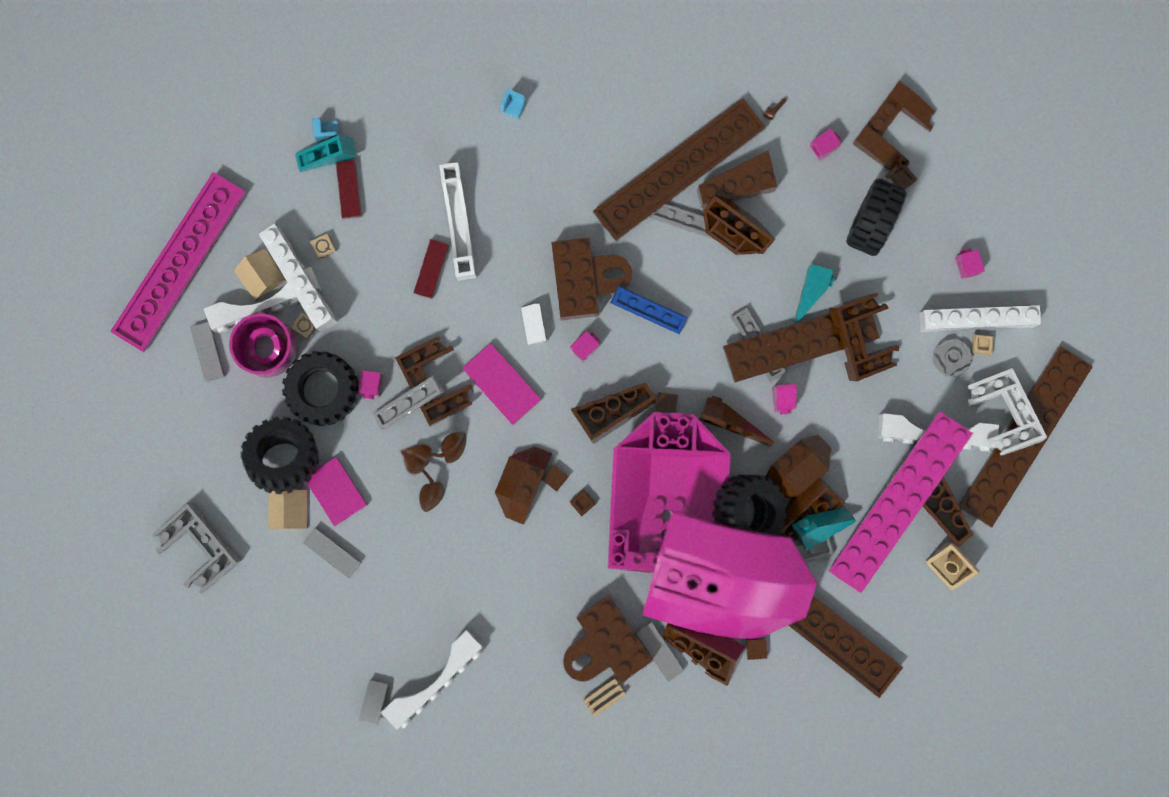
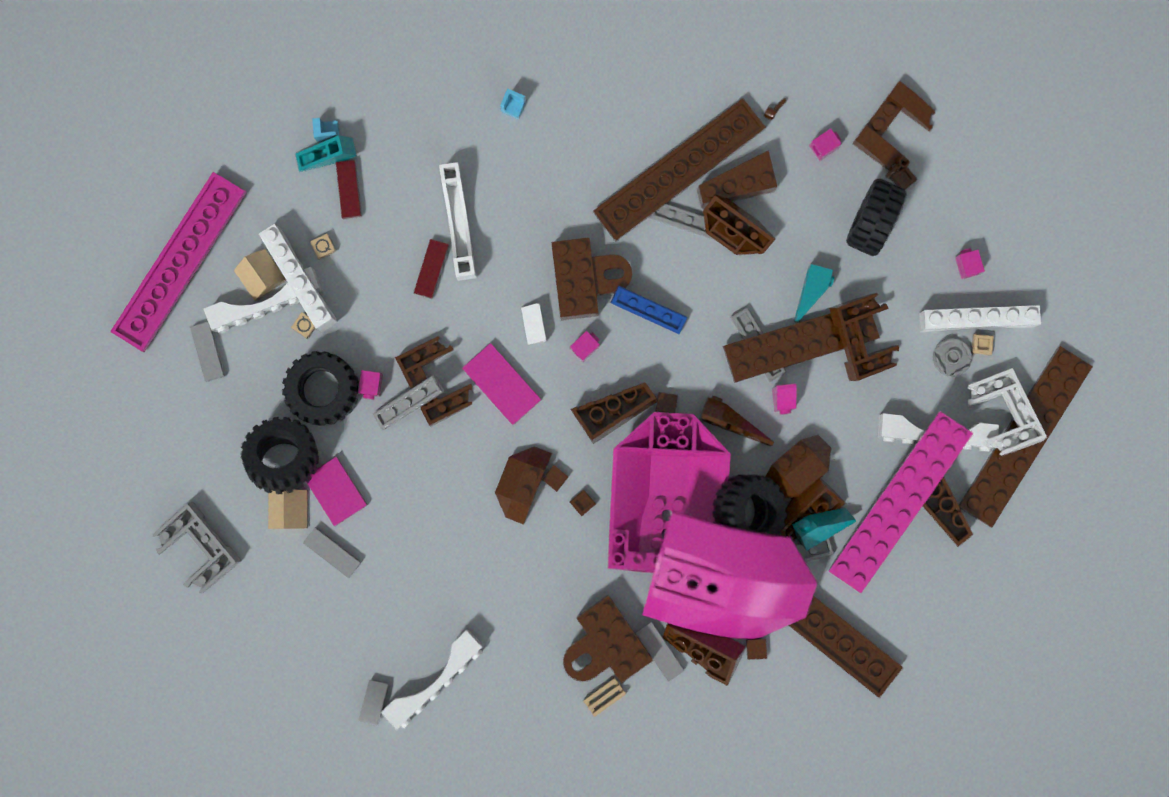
dark pink piece [229,313,297,378] -> none
reddish brown plant [401,432,466,512] -> none
tan slope [925,542,980,591] -> none

